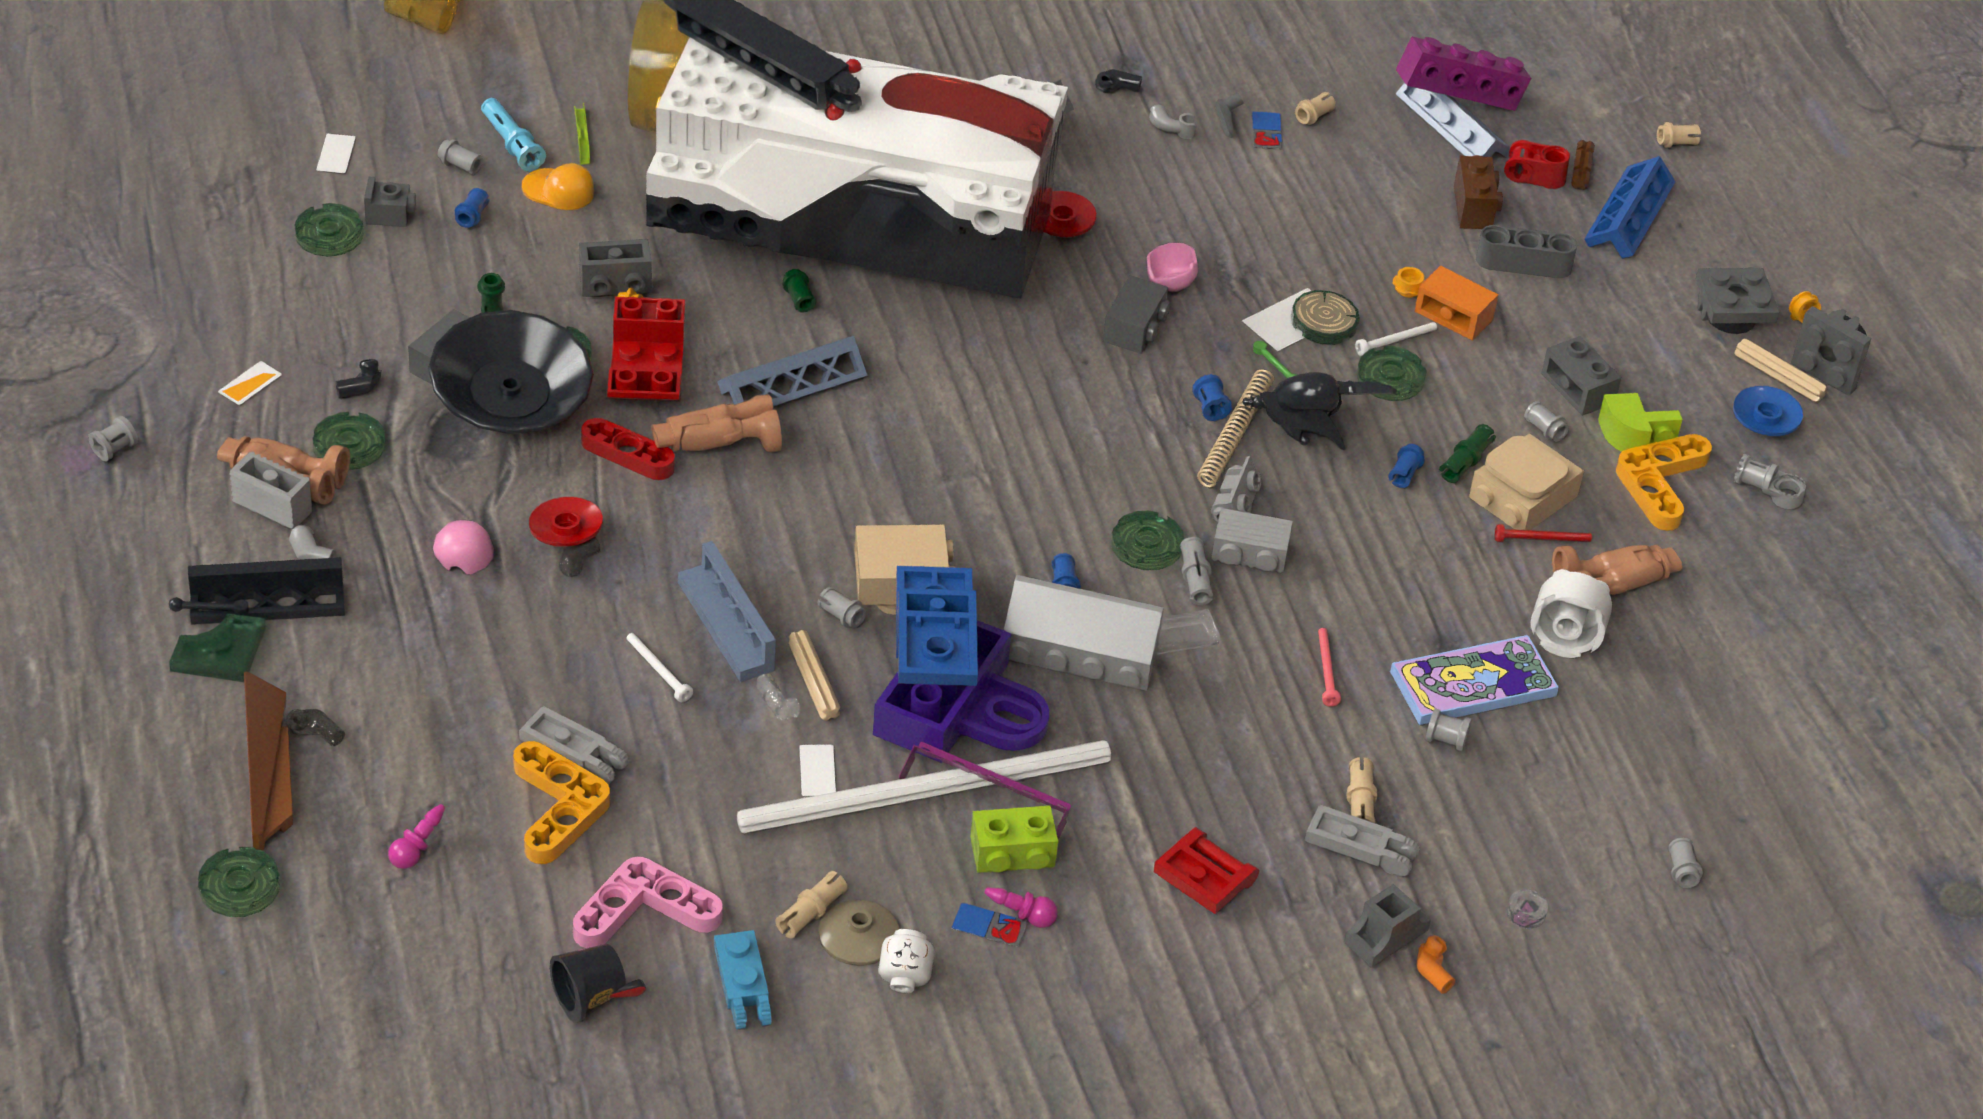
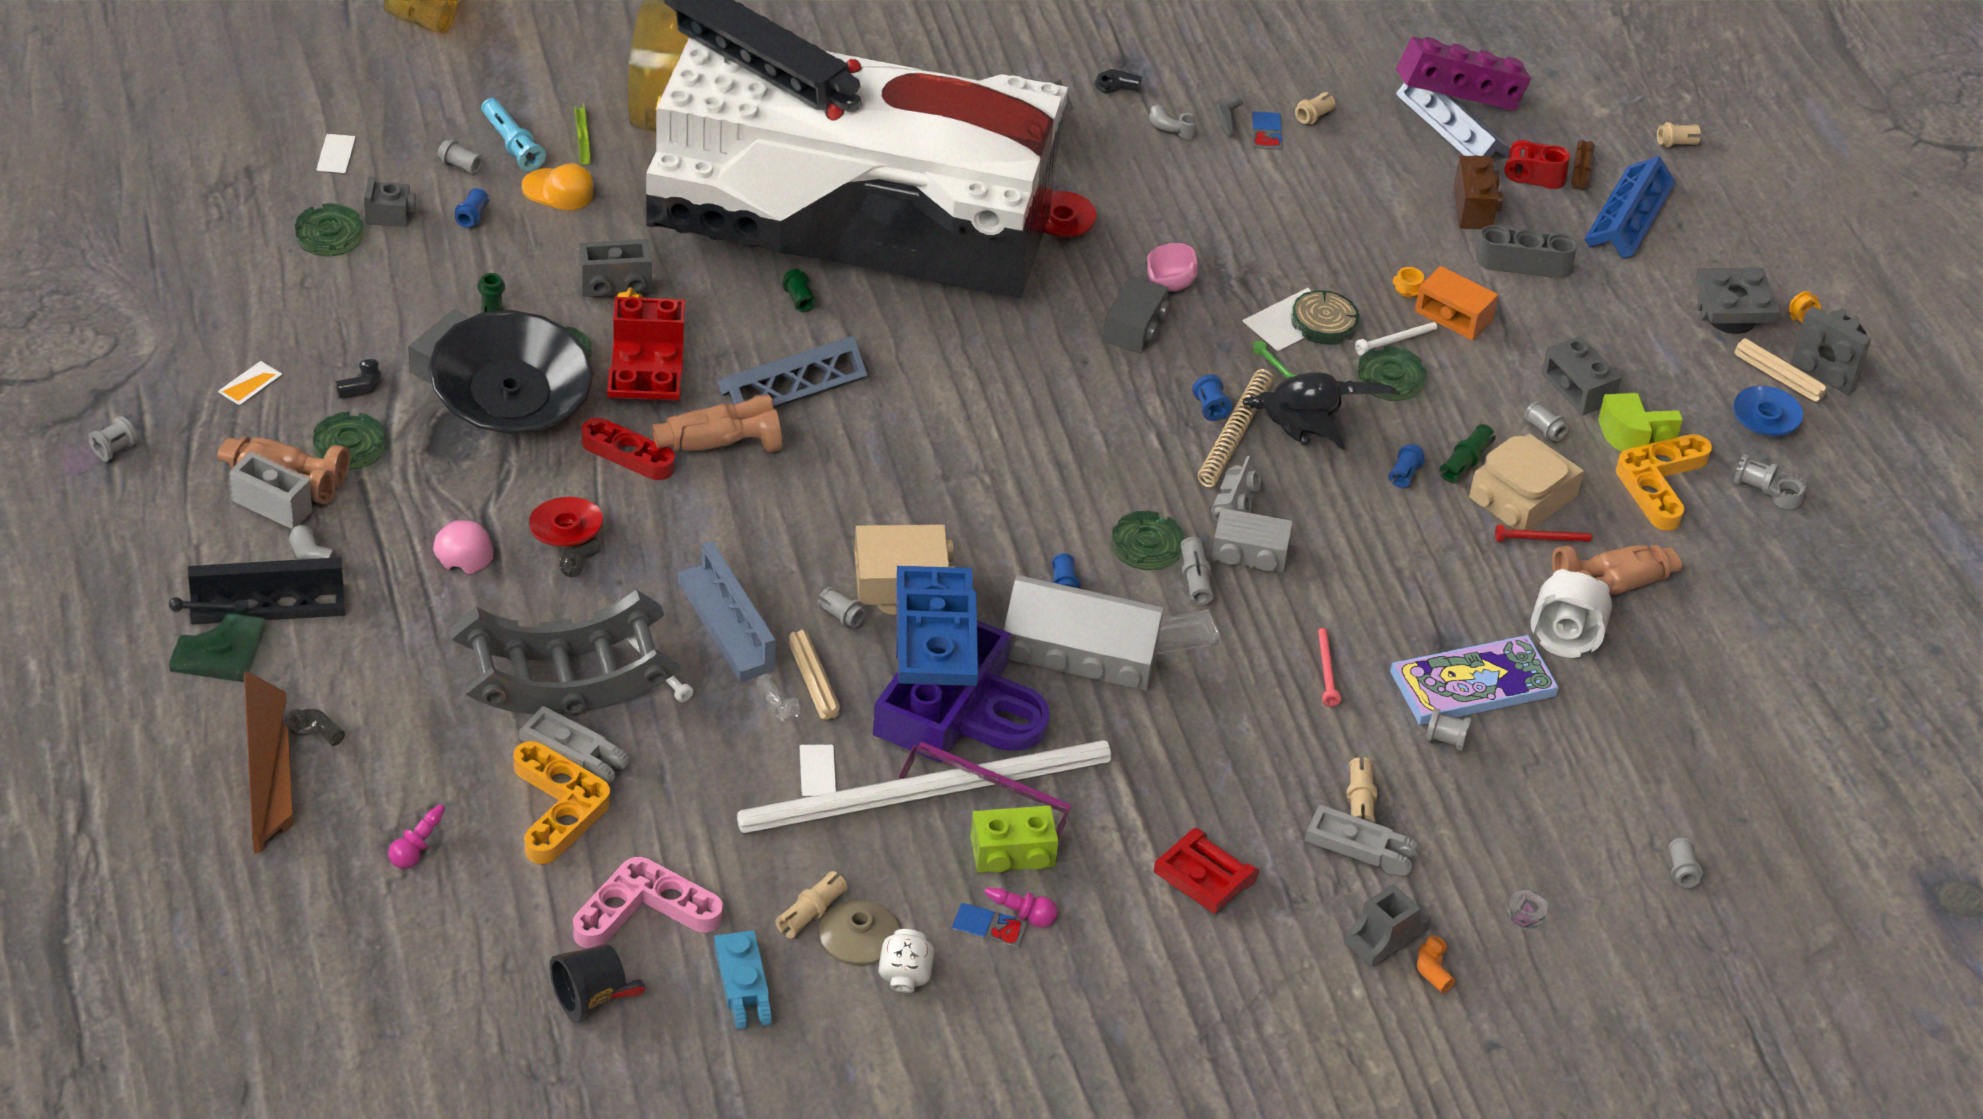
clear green tile [198,847,280,917] -> none
none -> dark grey fence [449,589,681,715]

